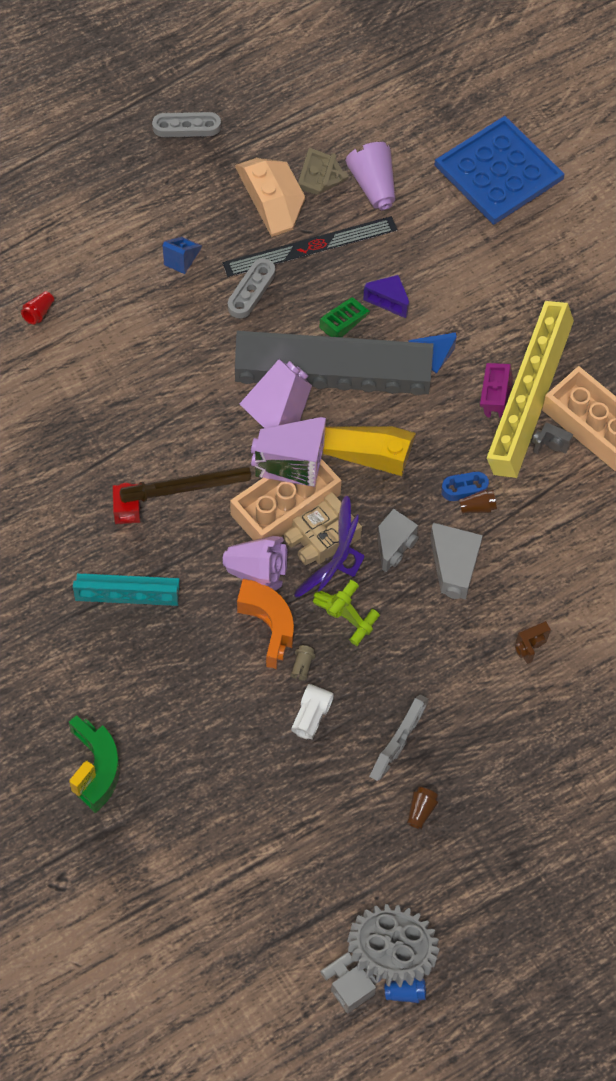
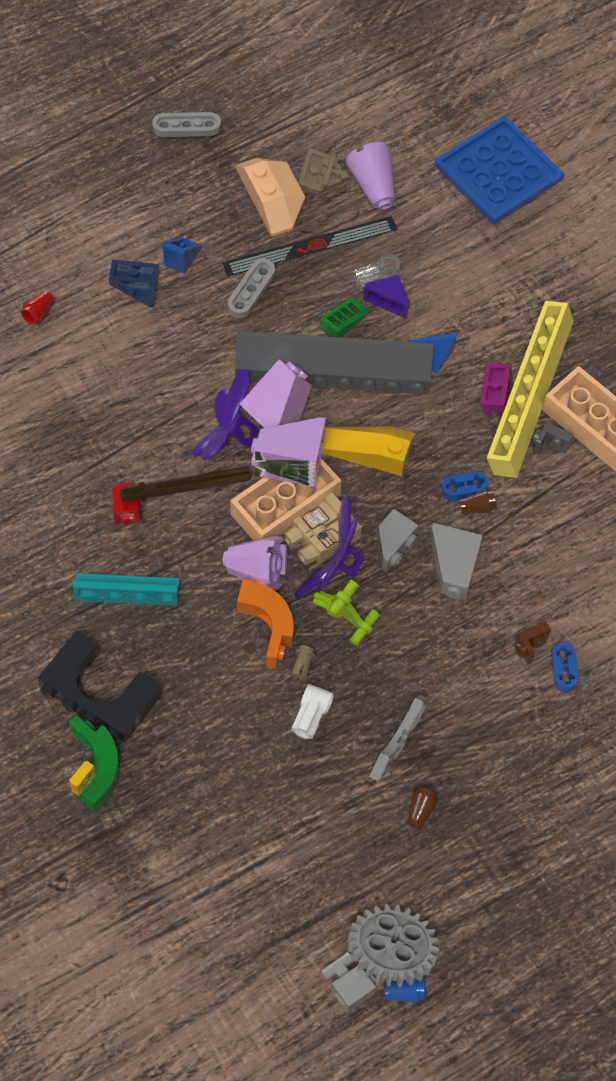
none -> black arch [38,630,162,743]
none -> dark blue wing [109,259,160,307]
none -> dark purple piece [192,369,259,460]
none -> clear piece [353,254,400,291]
none -> blue beam [551,642,579,693]

